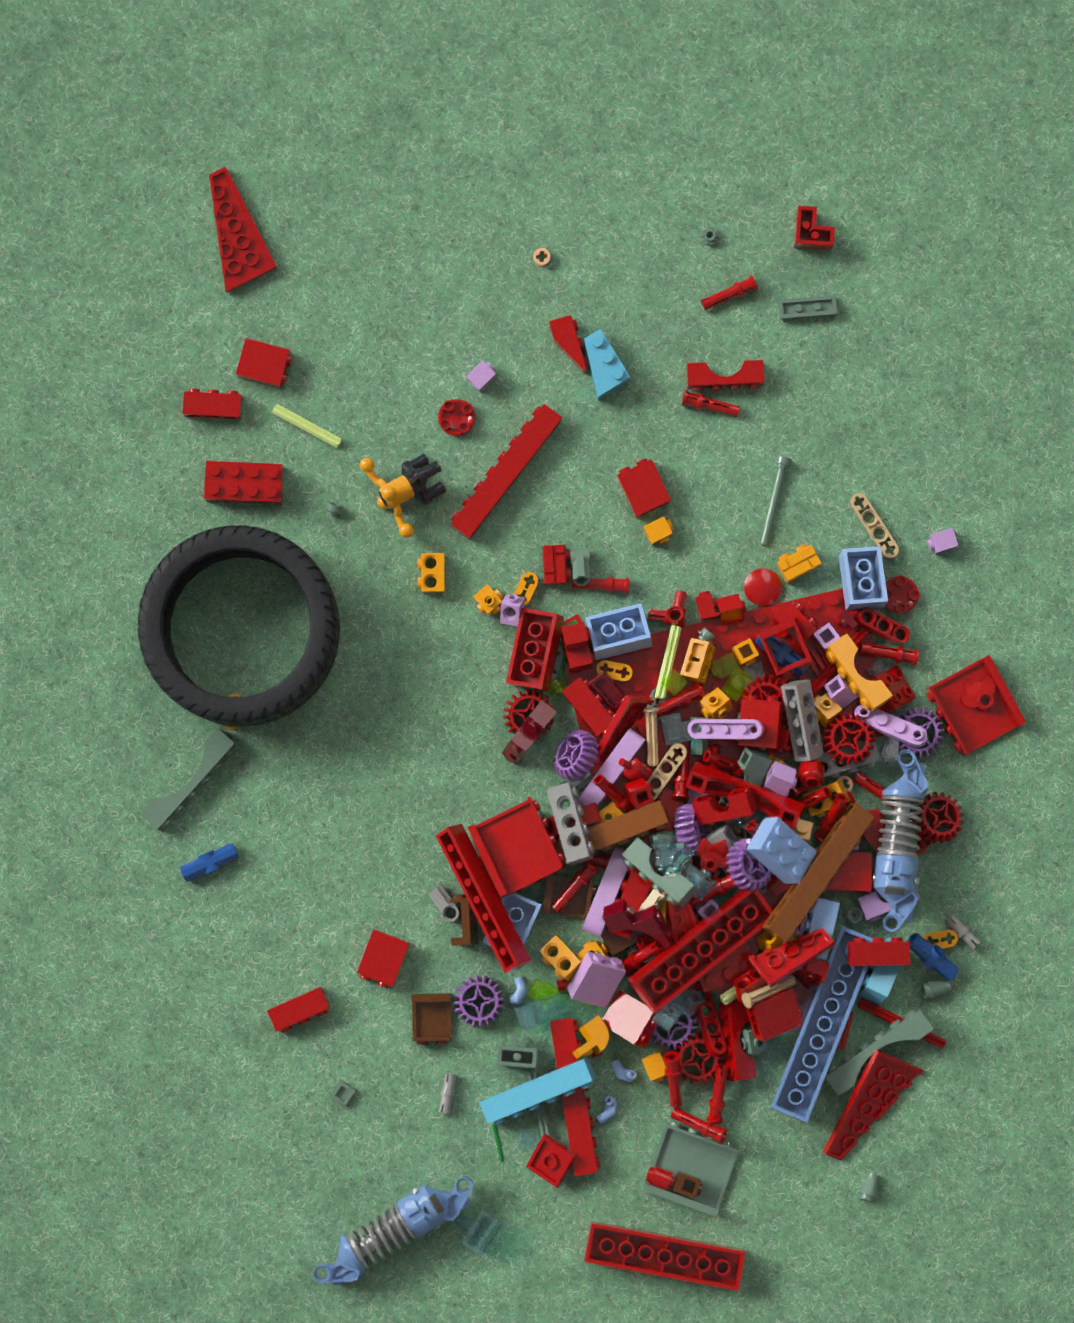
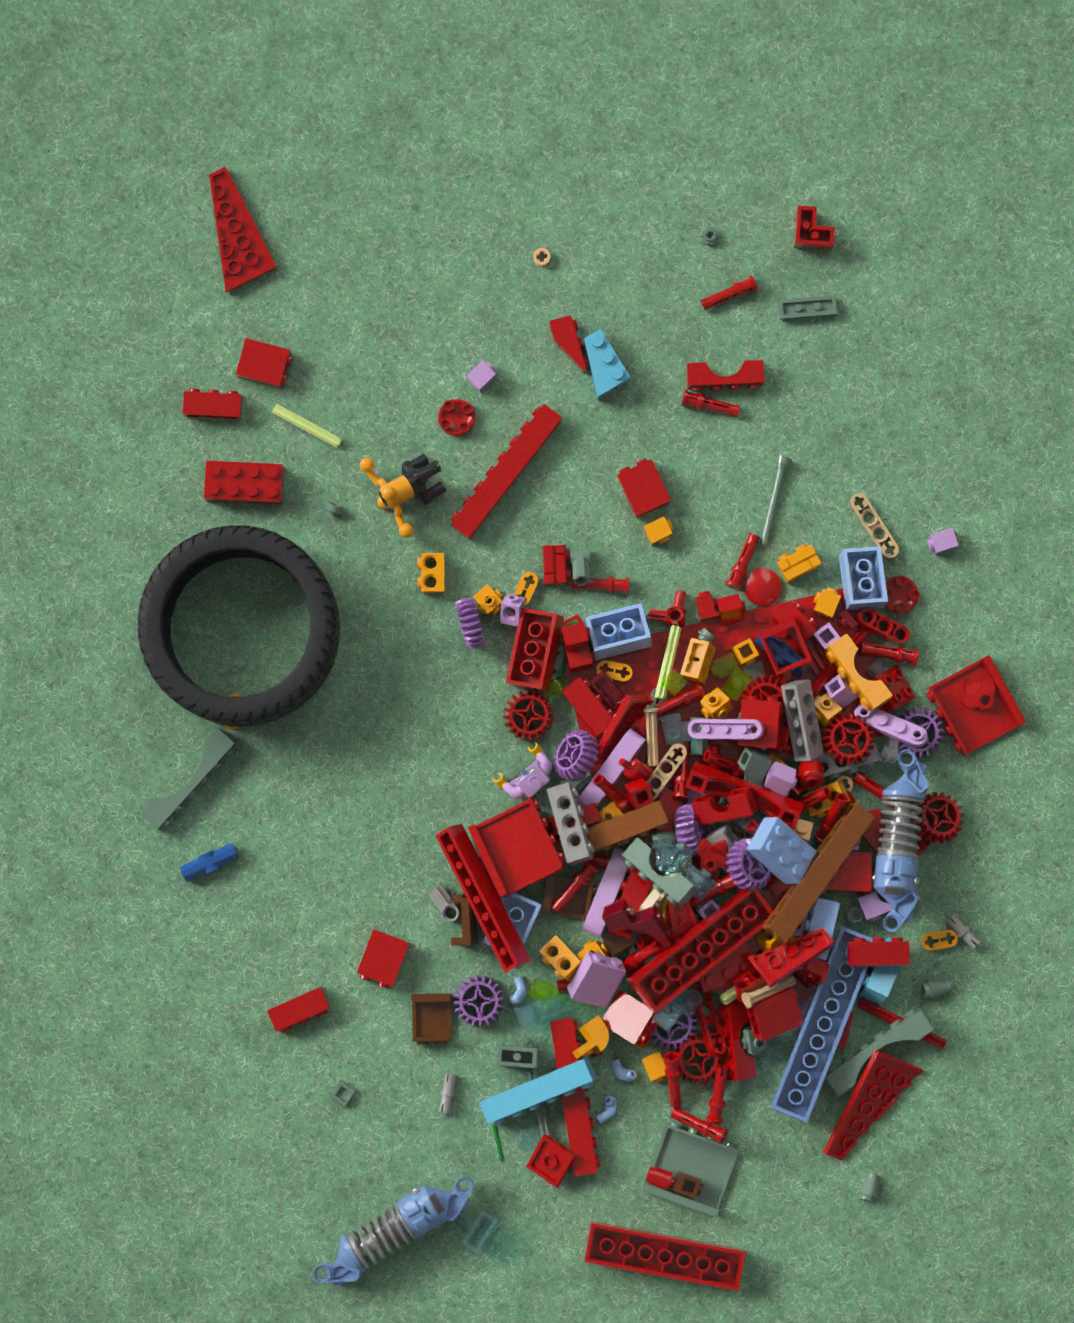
dark red arch [501,700,557,765] -> none
blue piece [907,933,959,981] -> none
none -> medium lavender gear [455,597,485,649]
none -> lavender torso [492,742,552,799]
none -> red pin [725,533,761,591]
none -> light orange brick [813,587,841,619]

